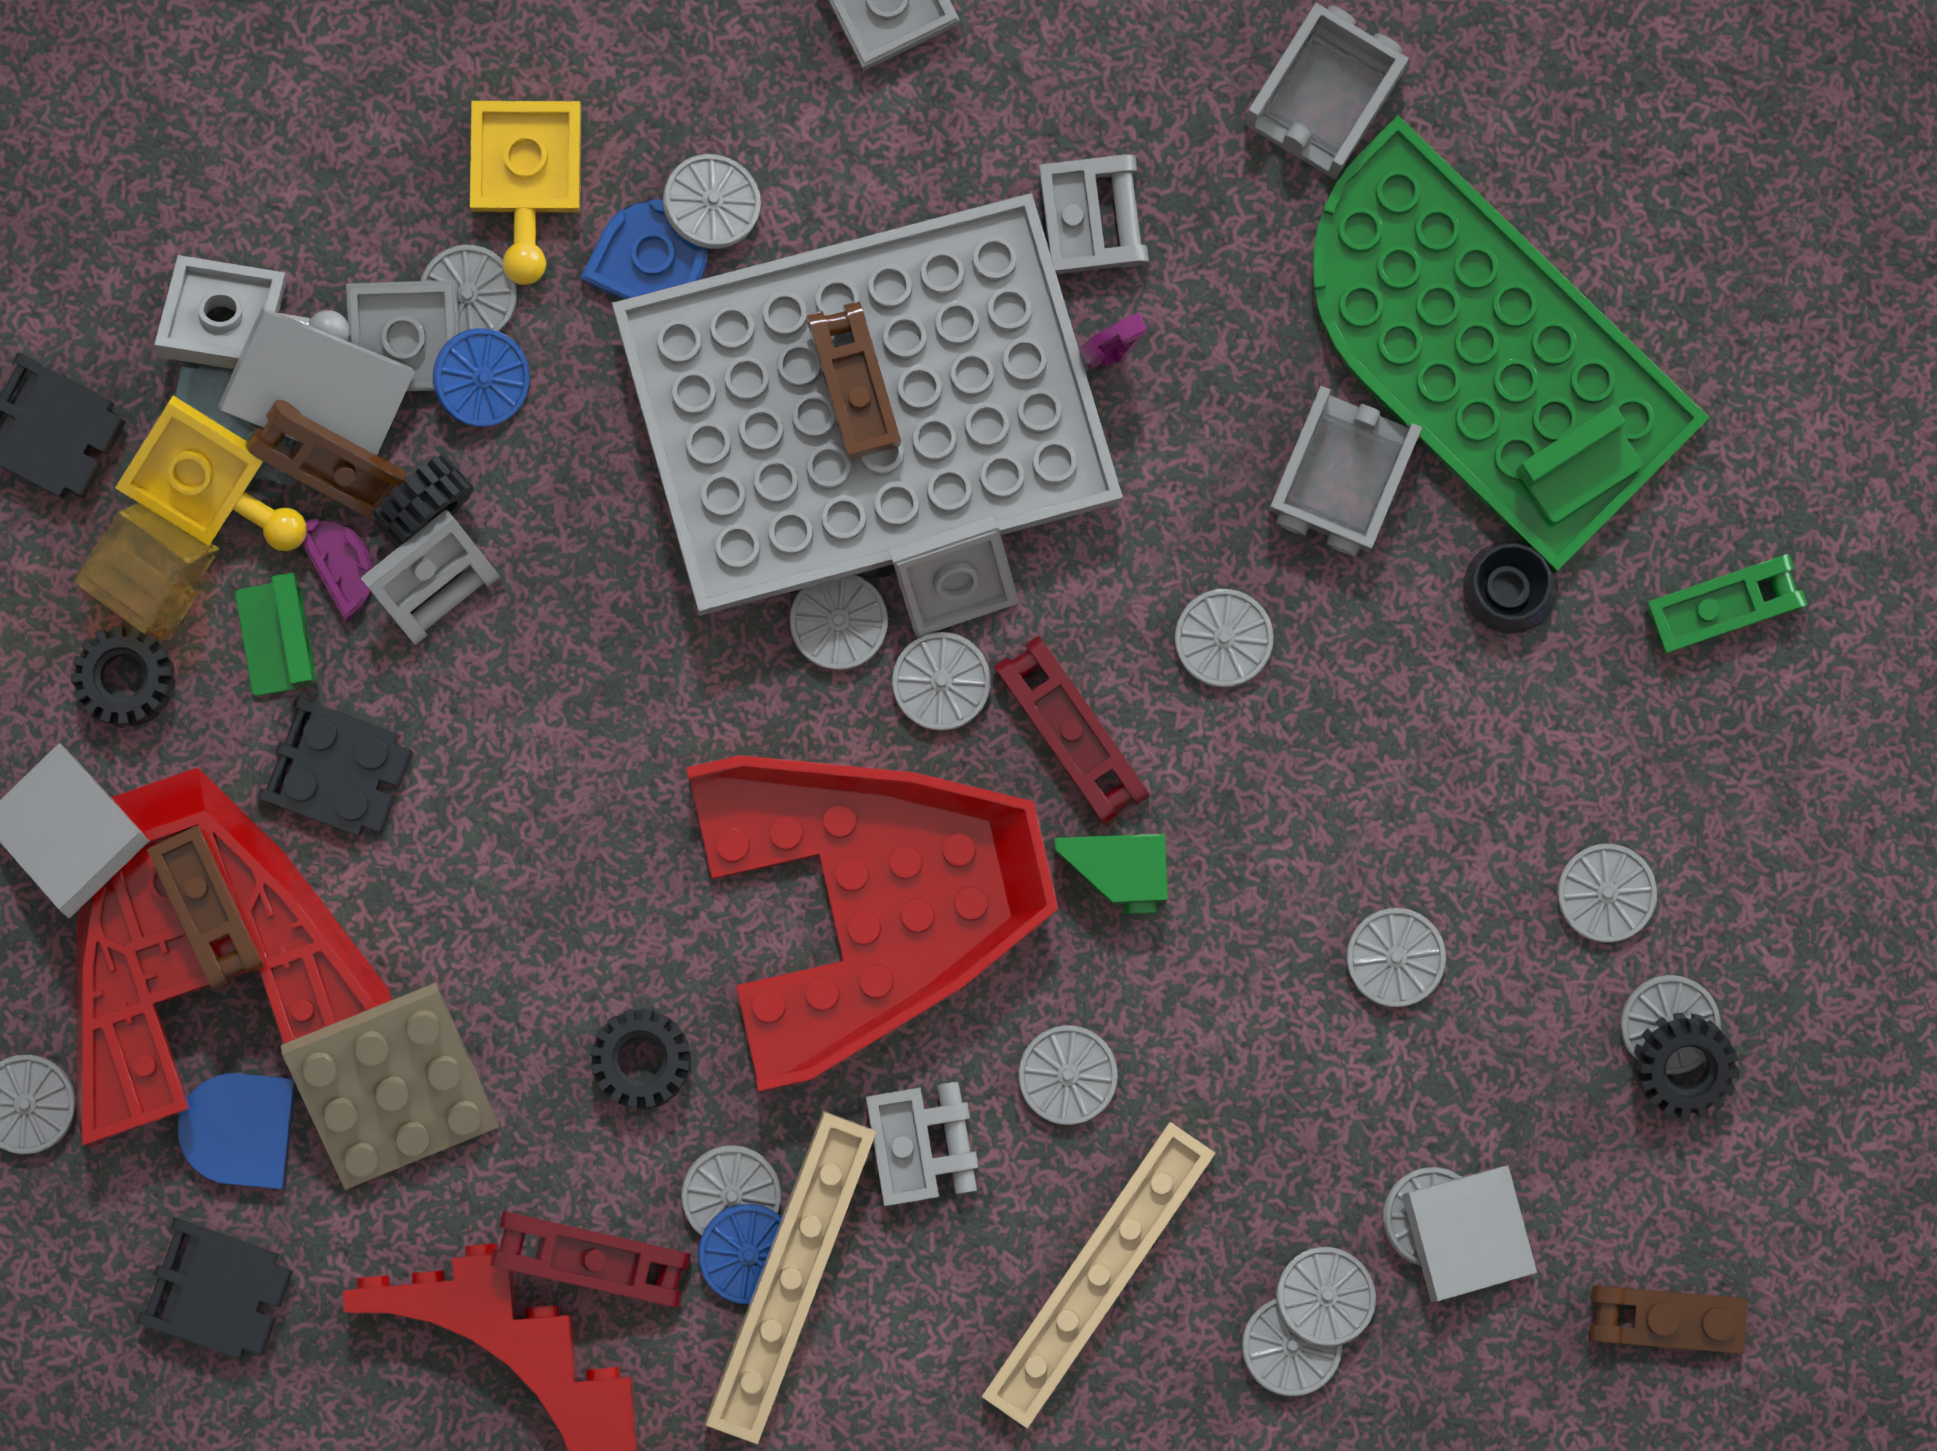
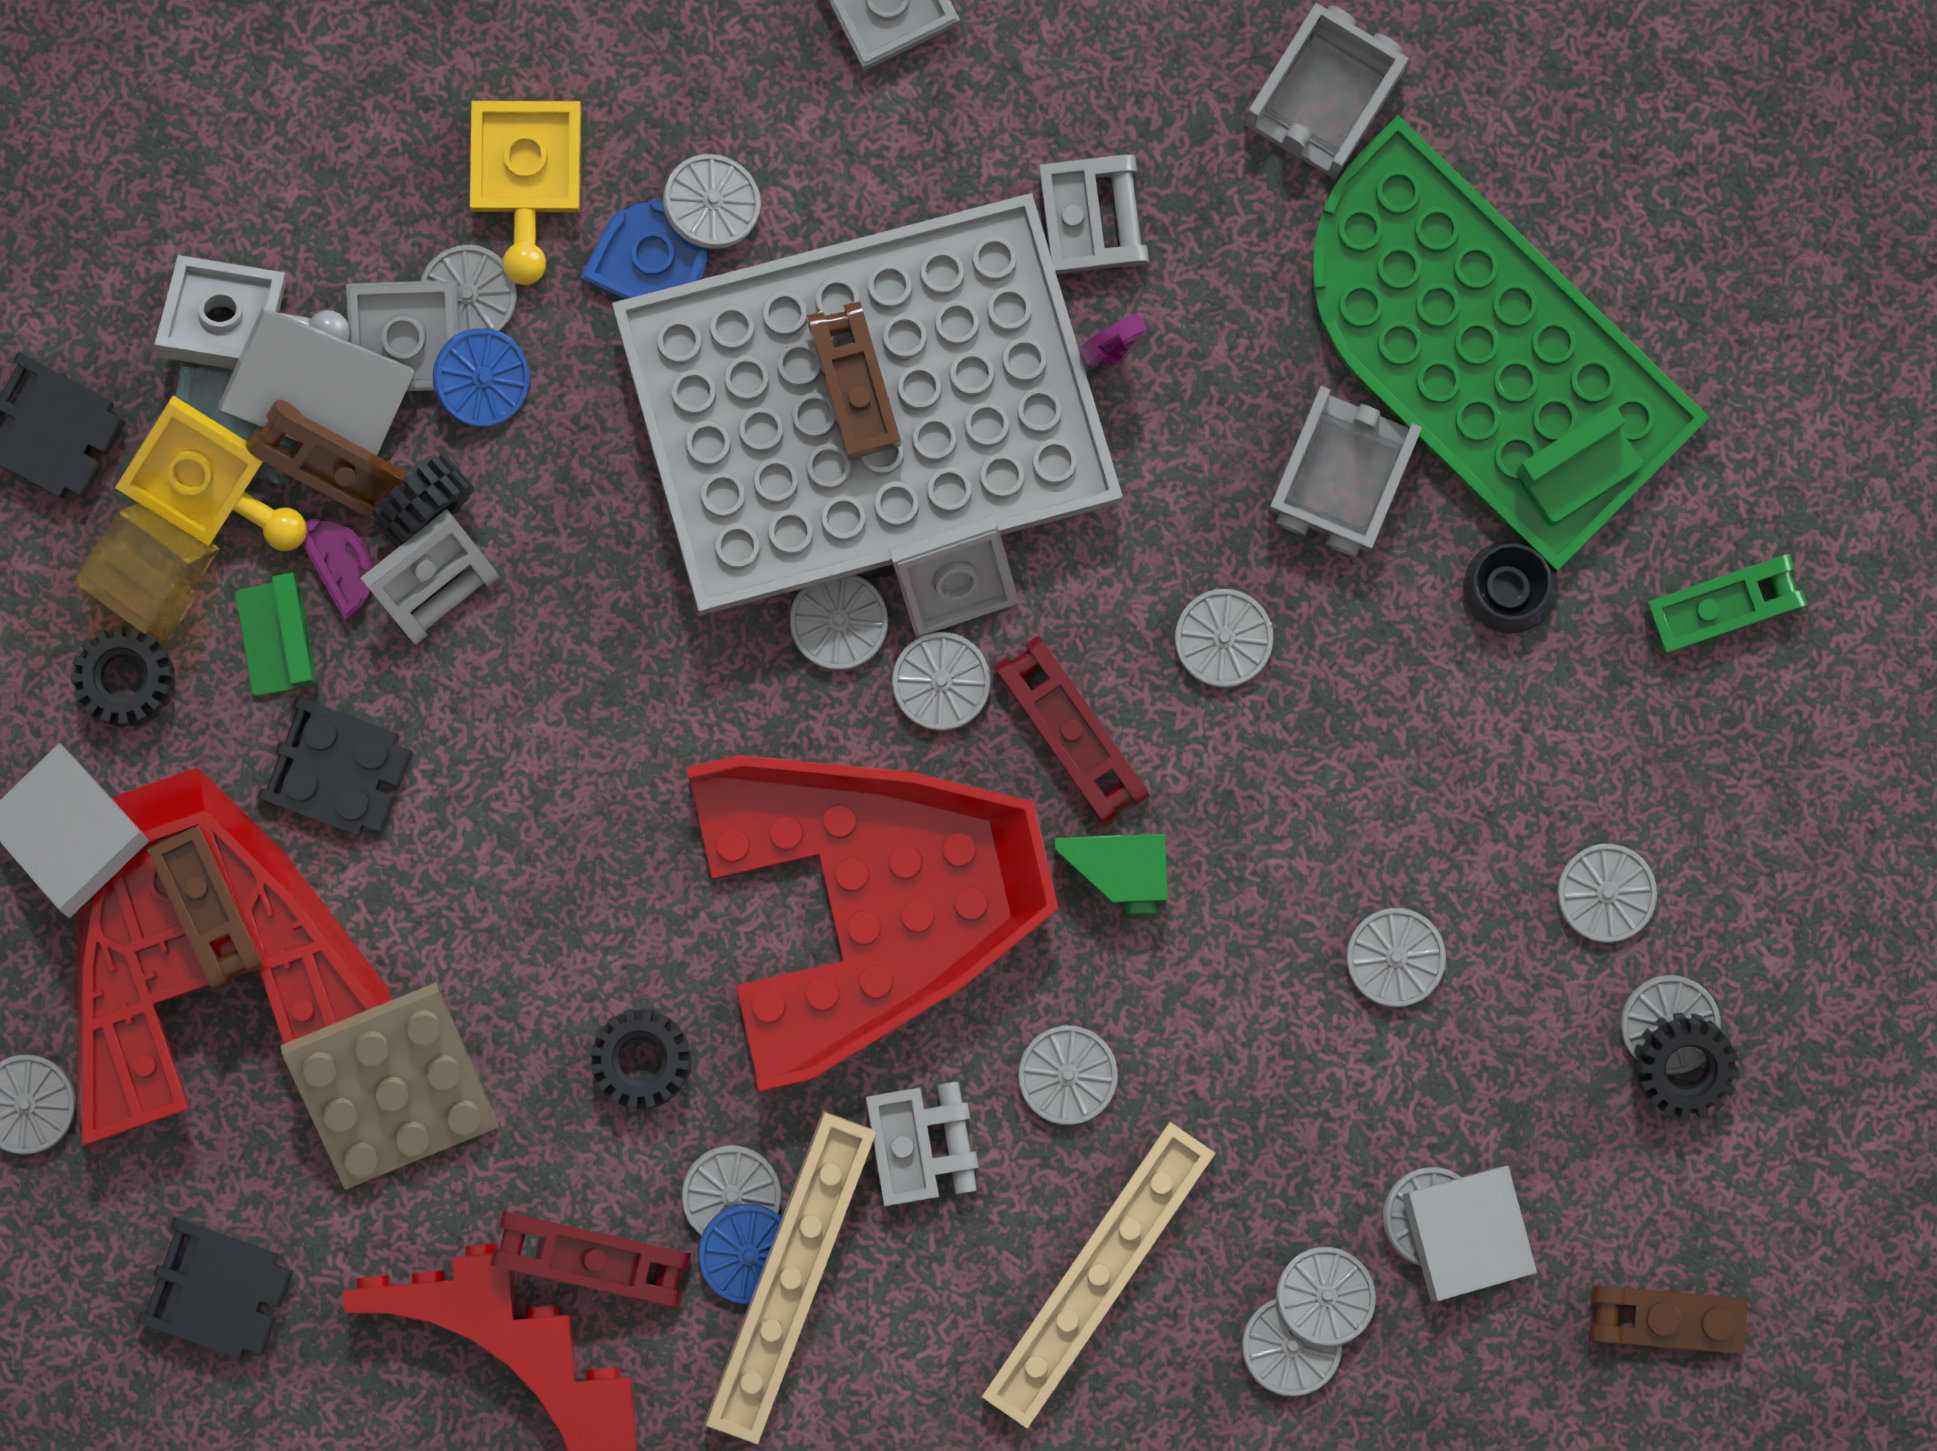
blue tile [178,1073,296,1189] -> none

